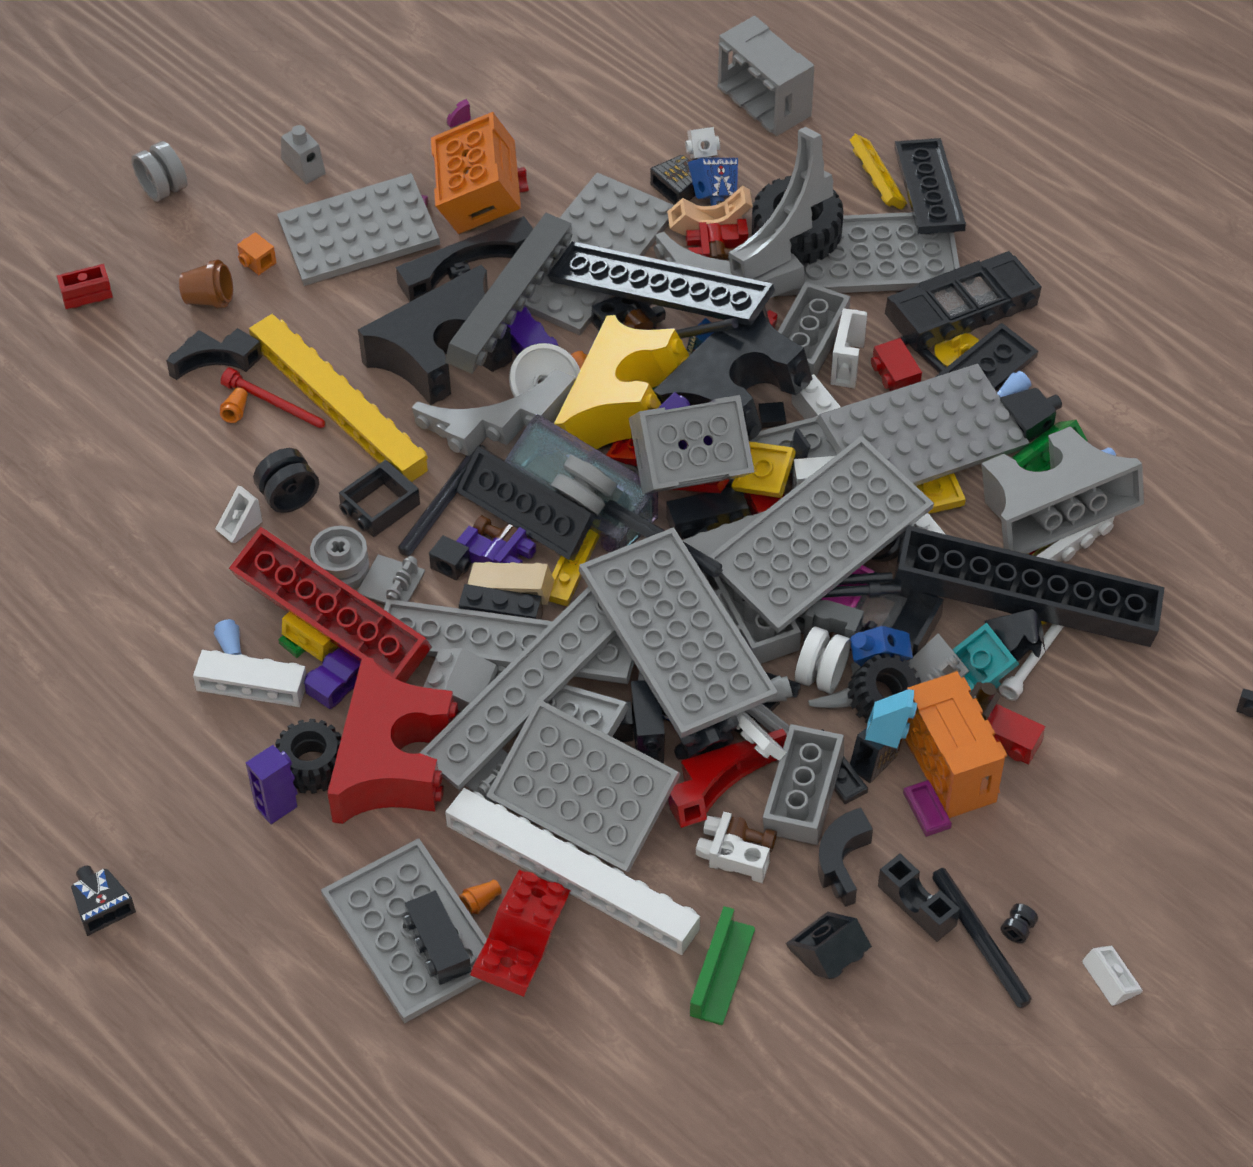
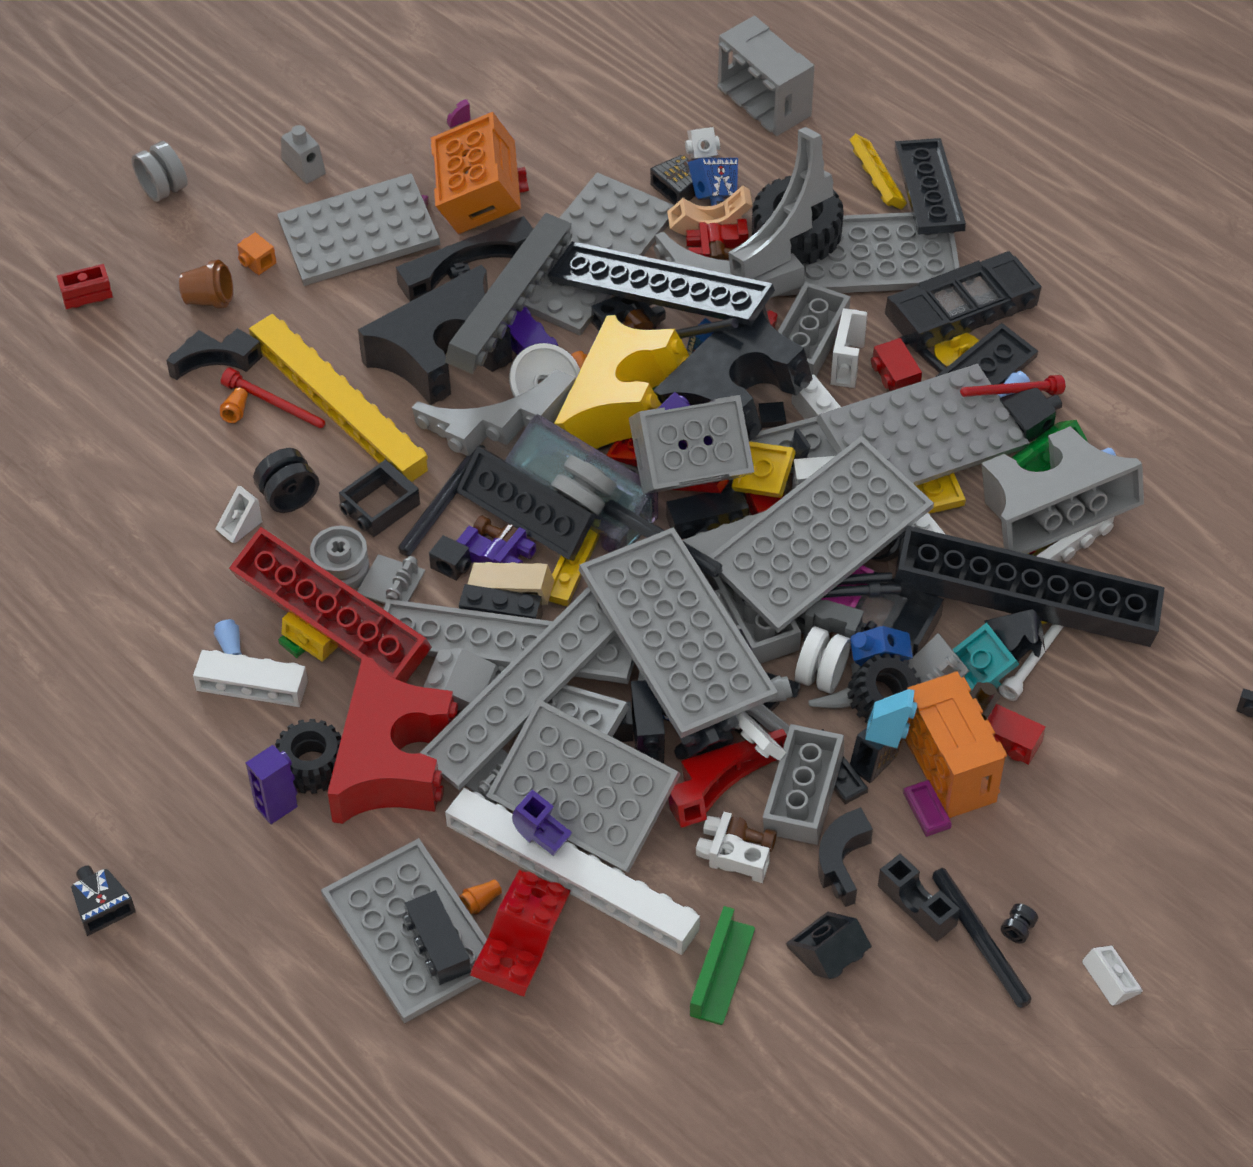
dark purple brick [304,649,361,709] -> none
none -> dark purple brick [512,790,572,856]
none -> red piece [960,375,1066,397]

